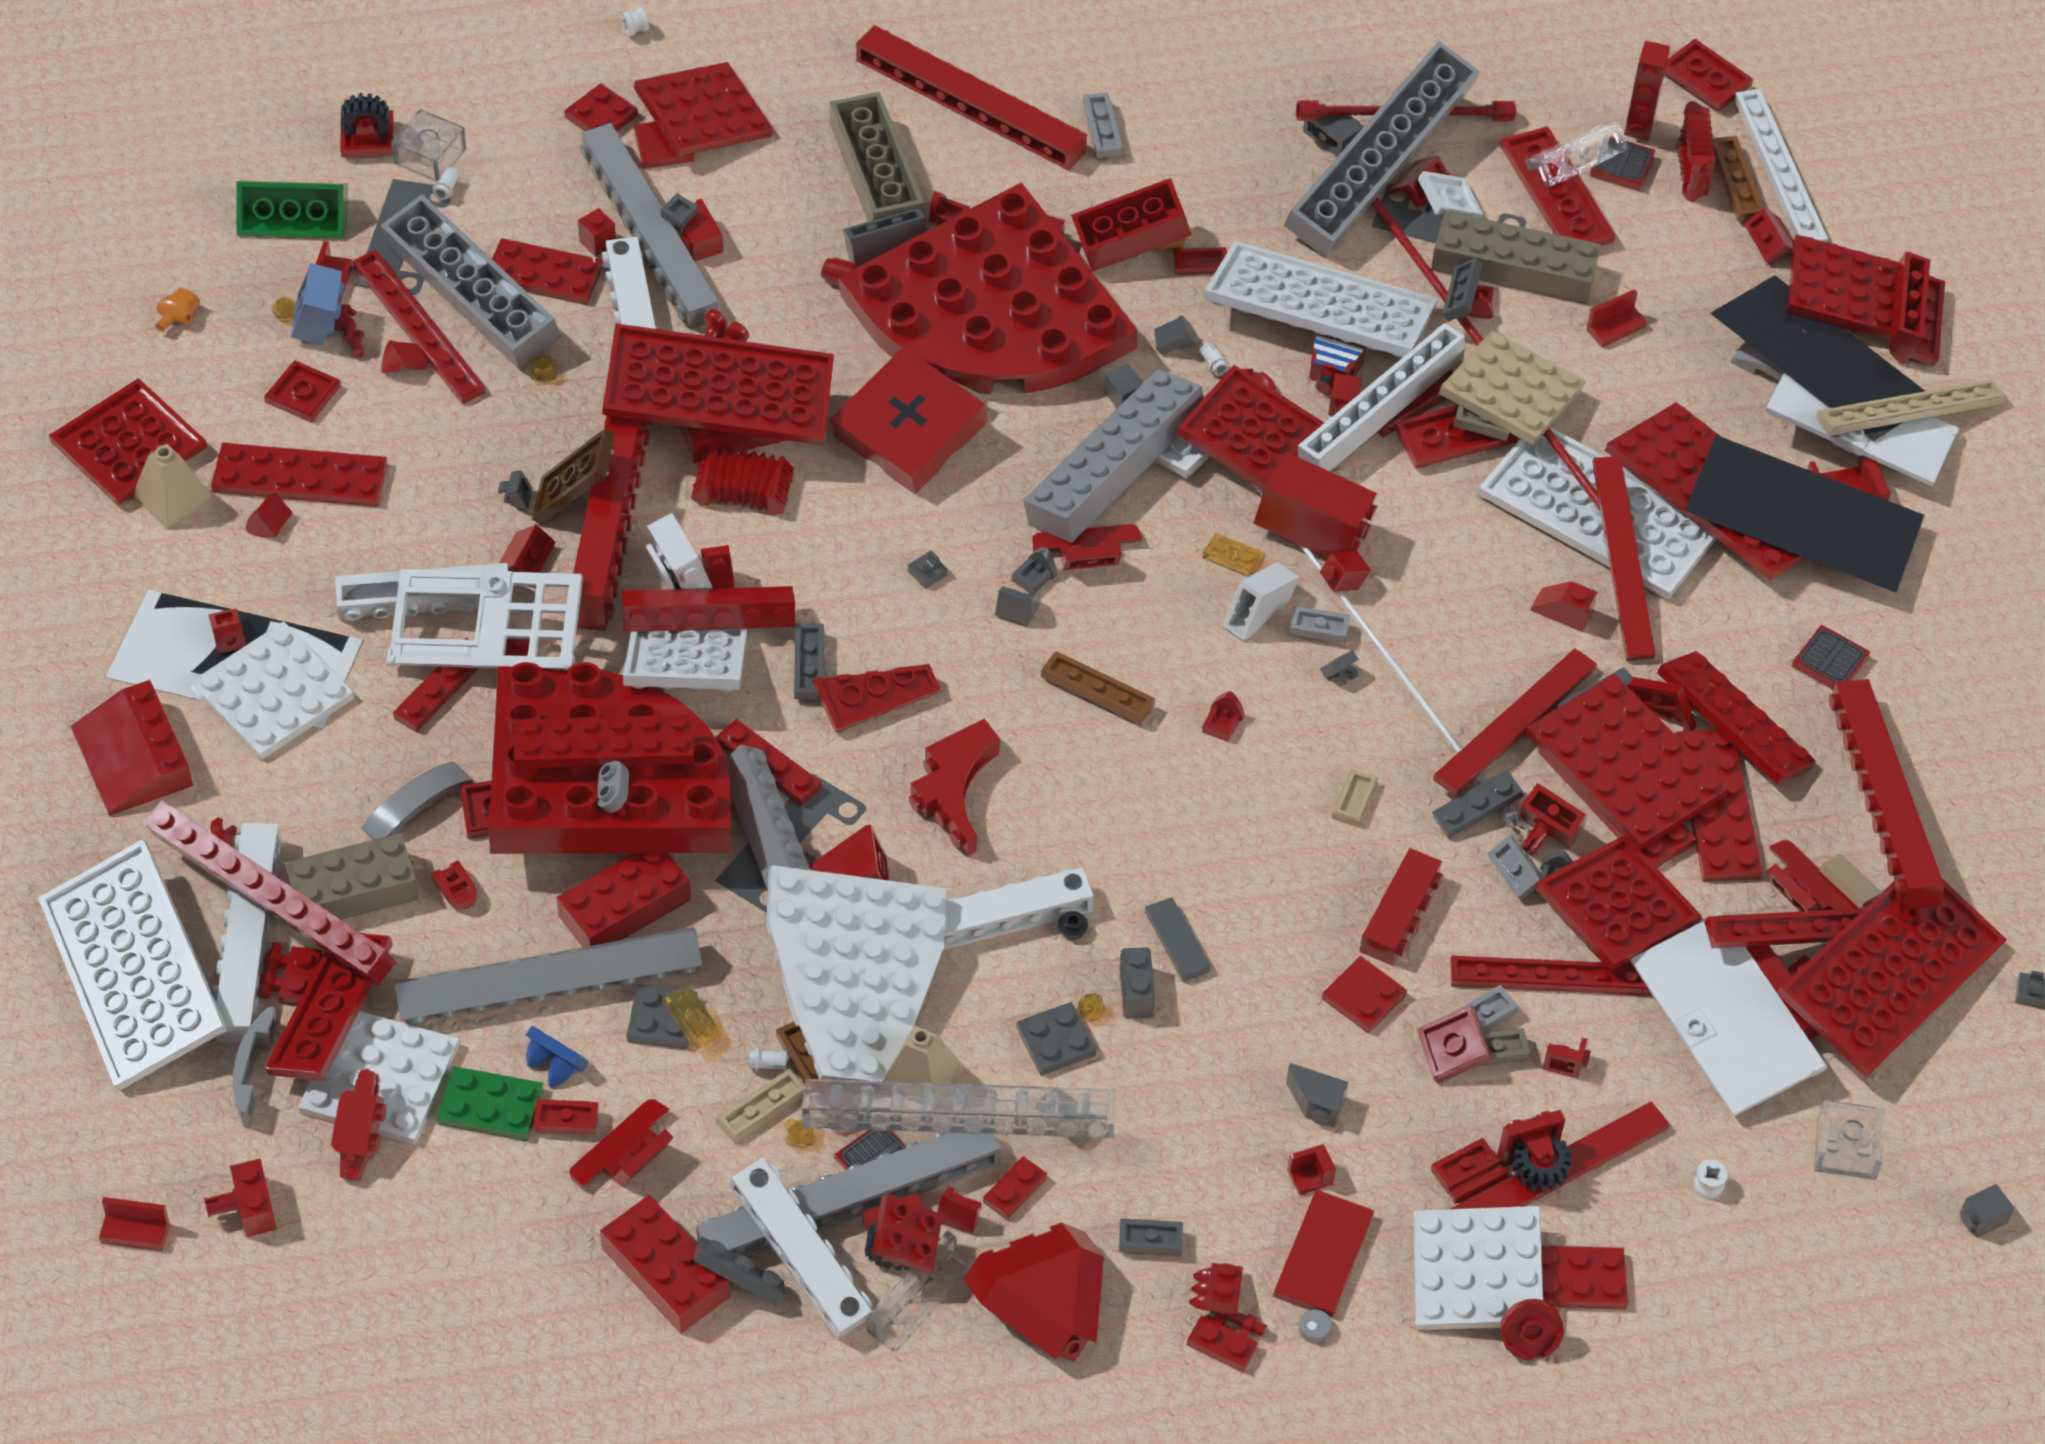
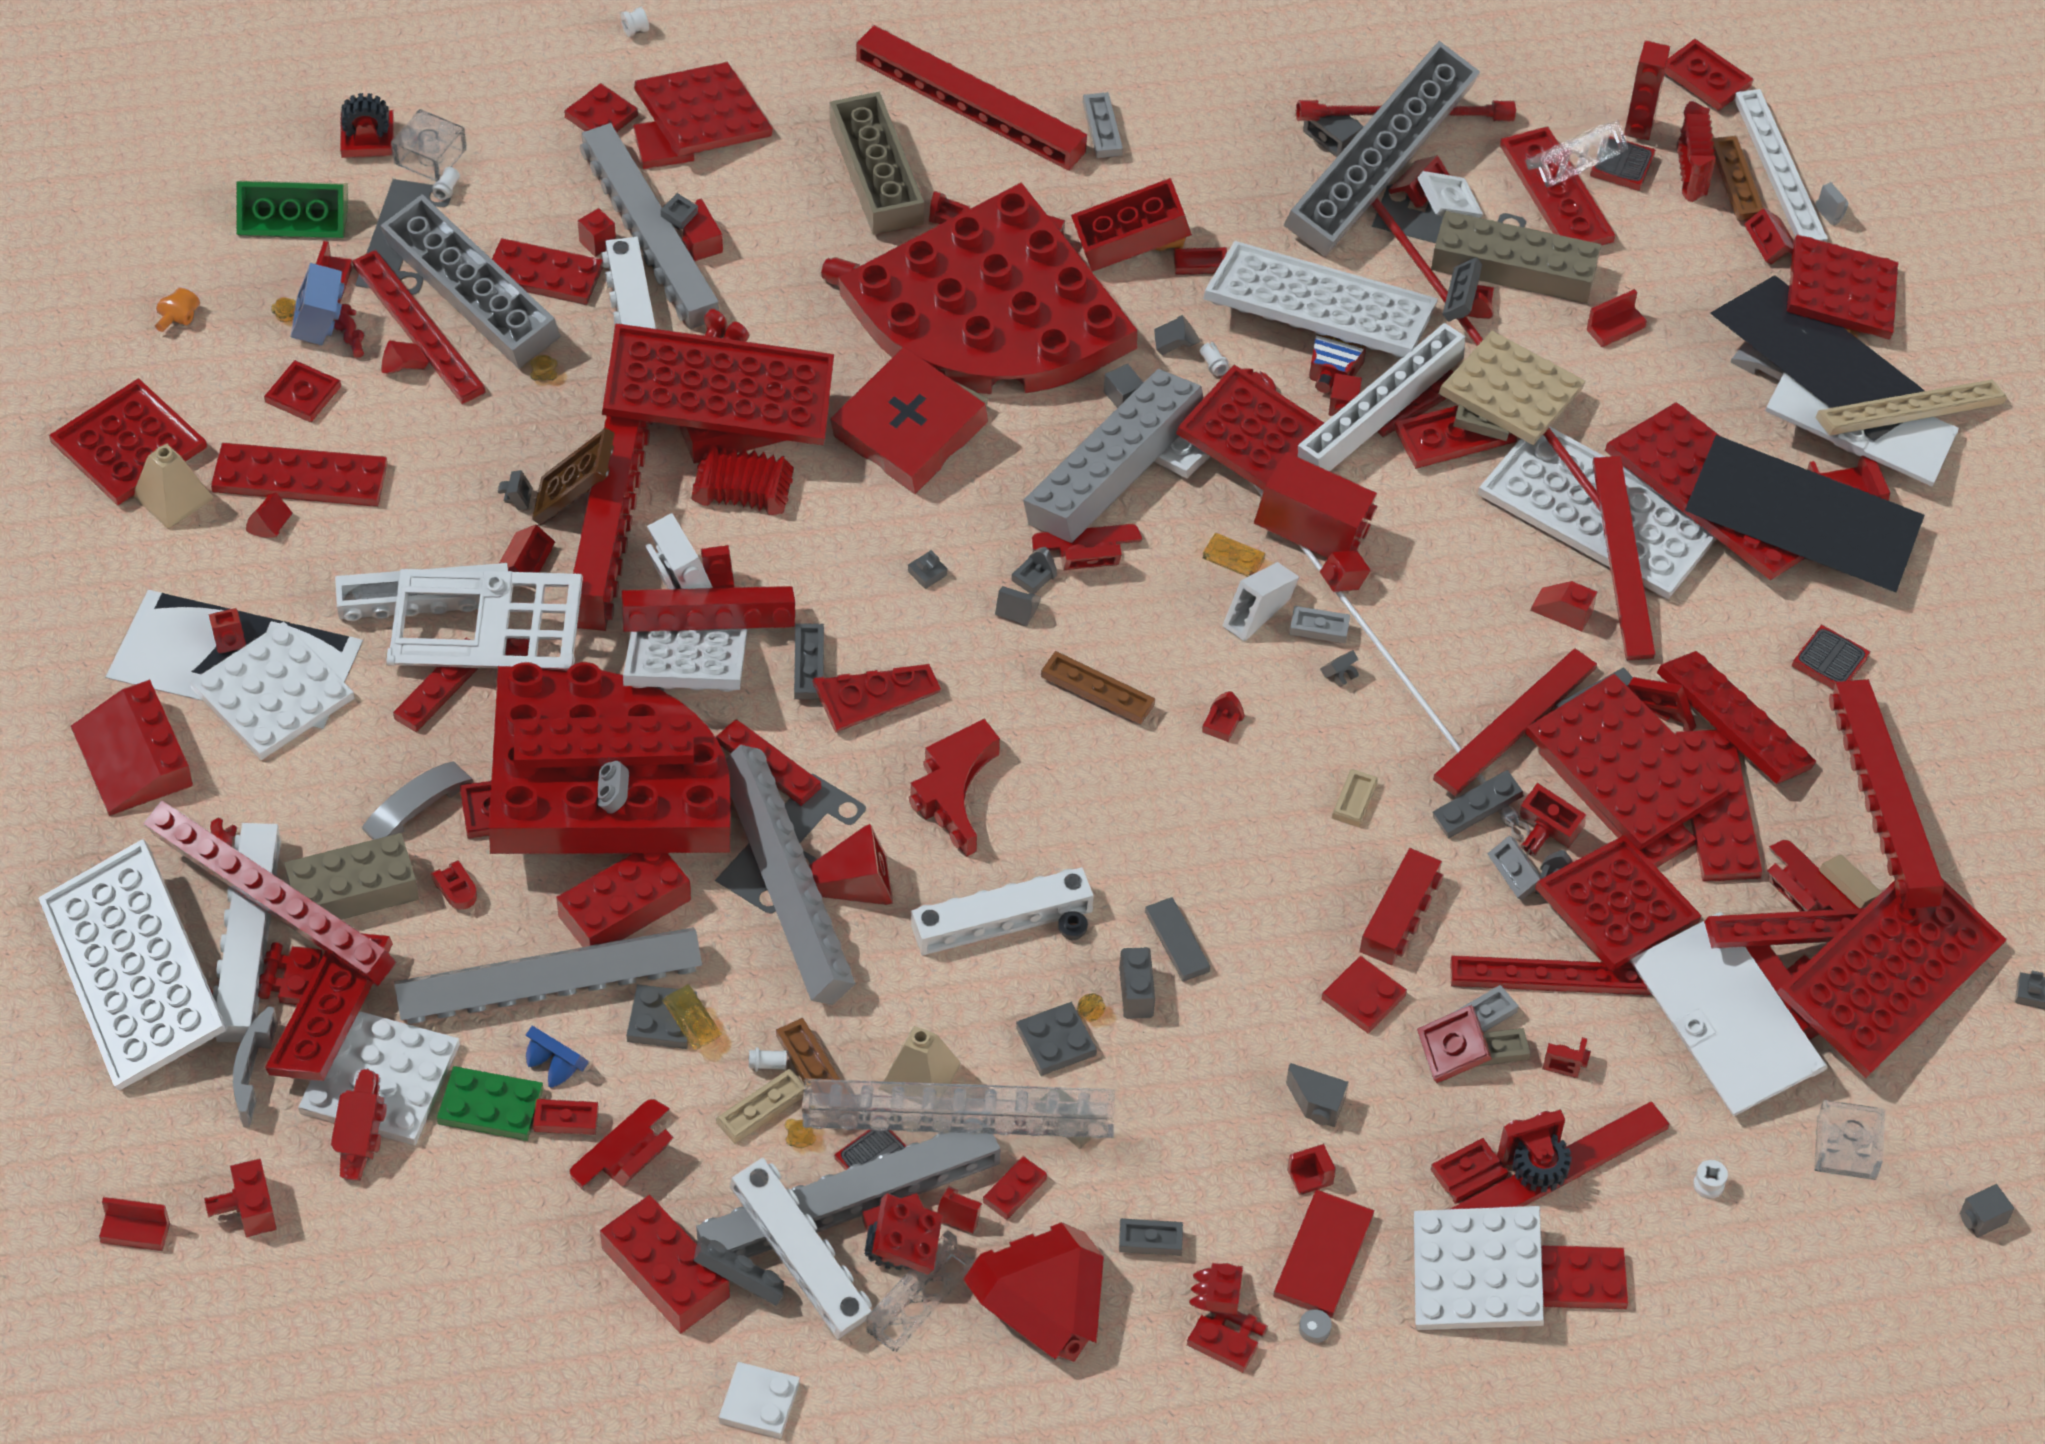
white wing [766,865,946,1086] -> none
dark grey brick [843,207,928,266] -> none
red tile [1500,1299,1564,1360] -> none
red brick [1889,251,1945,366] -> none
none -> white plate [719,1362,800,1439]
none -> light grey tile [1815,182,1848,225]

